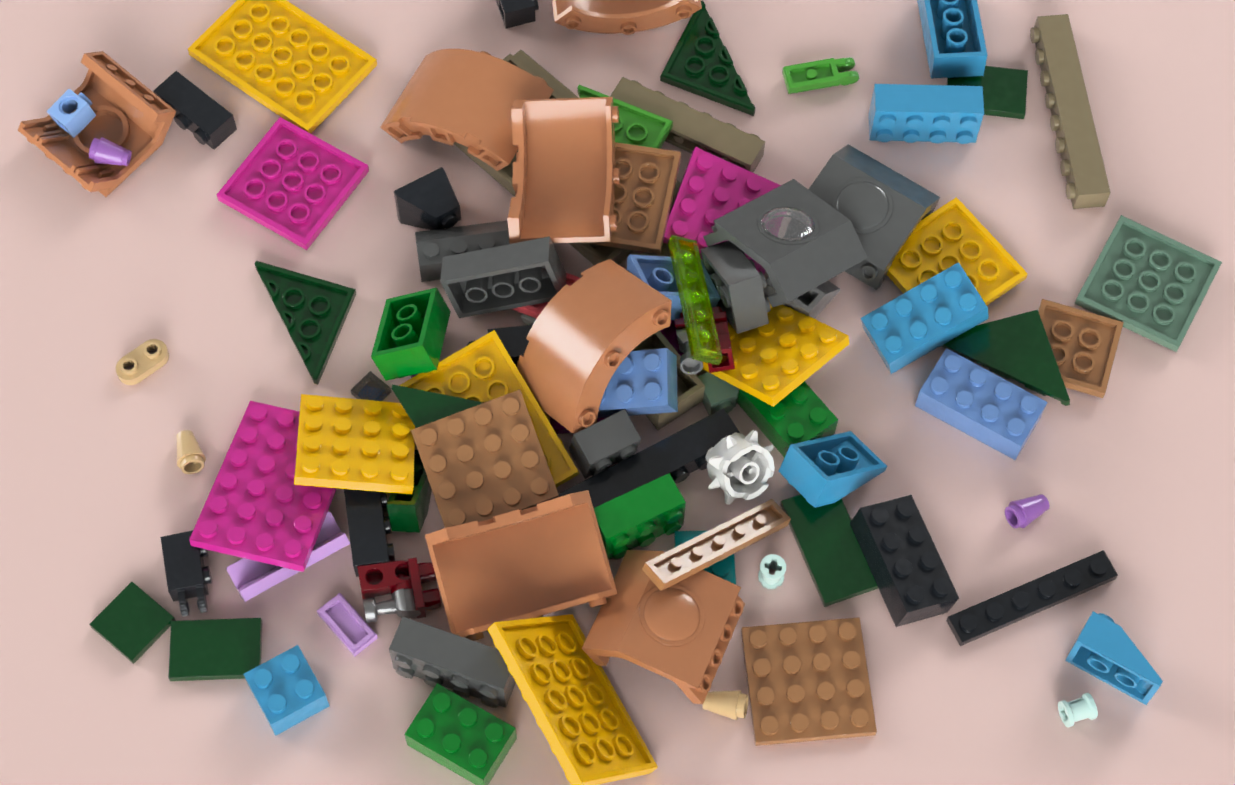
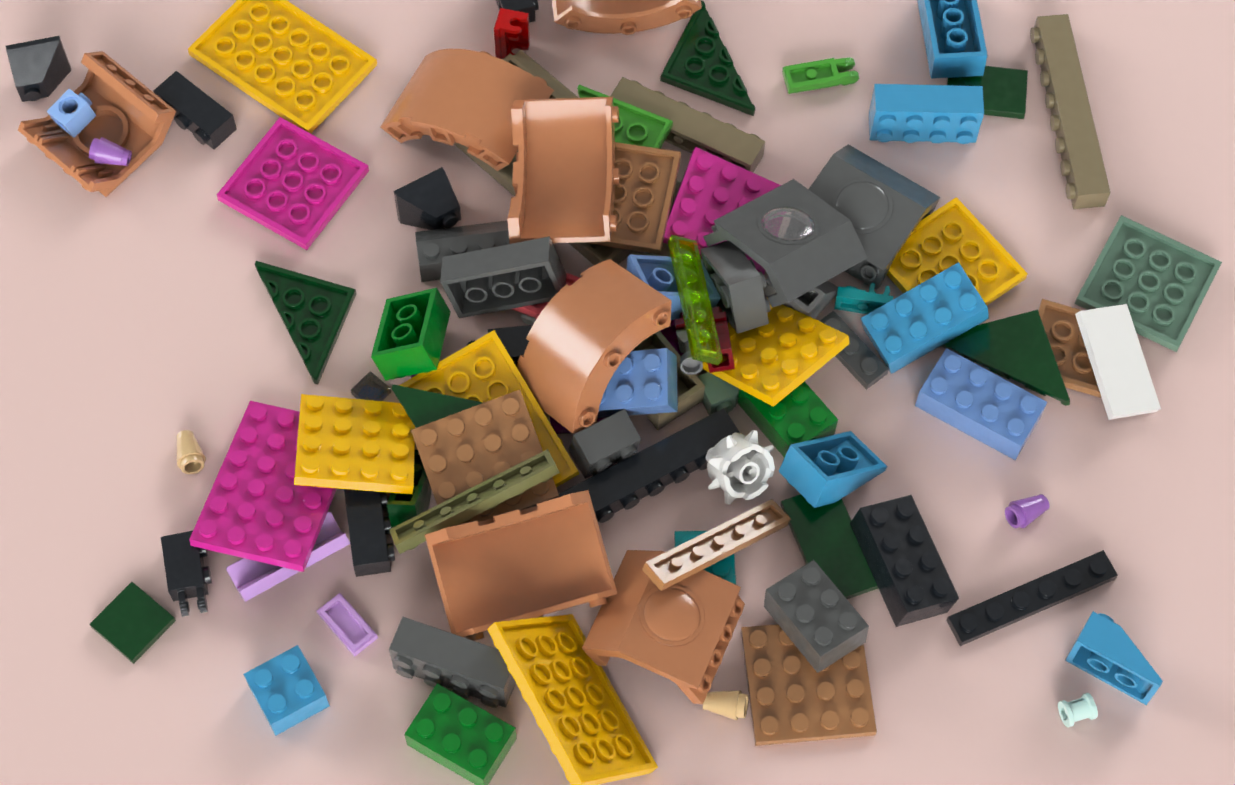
tan plate [115,339,169,385] -> none
dark green tile [168,618,262,681] -> none
dark red hips [357,557,441,623] -> none
green brick [594,473,686,560] -> none
light aqua bush [758,554,786,589] -> none
none -> slope [6,36,71,102]
none -> olive plate [389,449,560,554]
none -> red hinge [494,8,530,59]
none -> dark grey brick [764,560,869,673]
none -> dark grey plate [820,311,889,390]
none -> teal plate [834,283,893,314]
none -> white tile [1075,304,1161,420]

